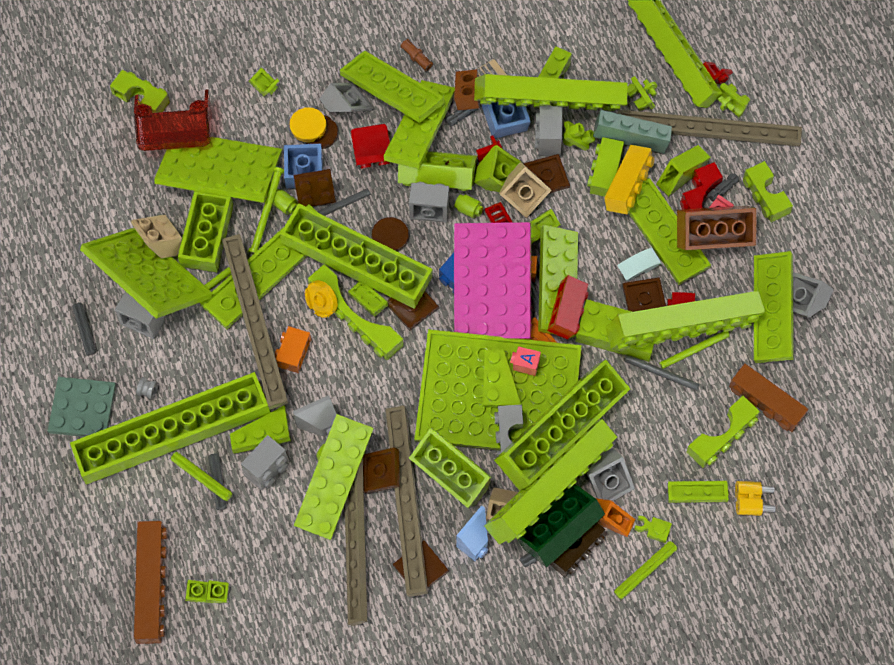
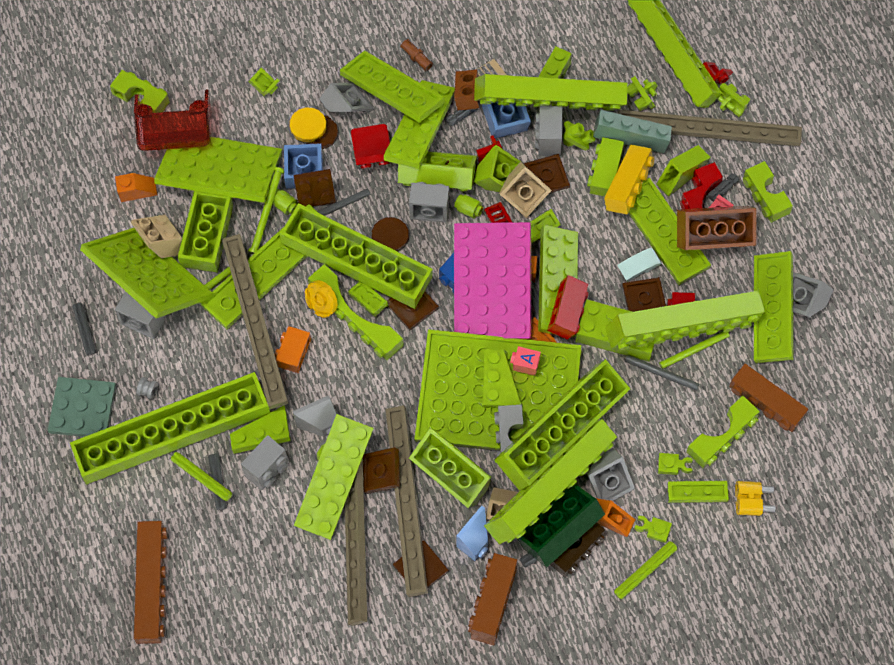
lime slope [185,580,229,603] -> none
none -> orange slope [115,173,157,202]
none -> dark orange brick [468,553,518,646]
none -> lime plate [658,453,693,475]

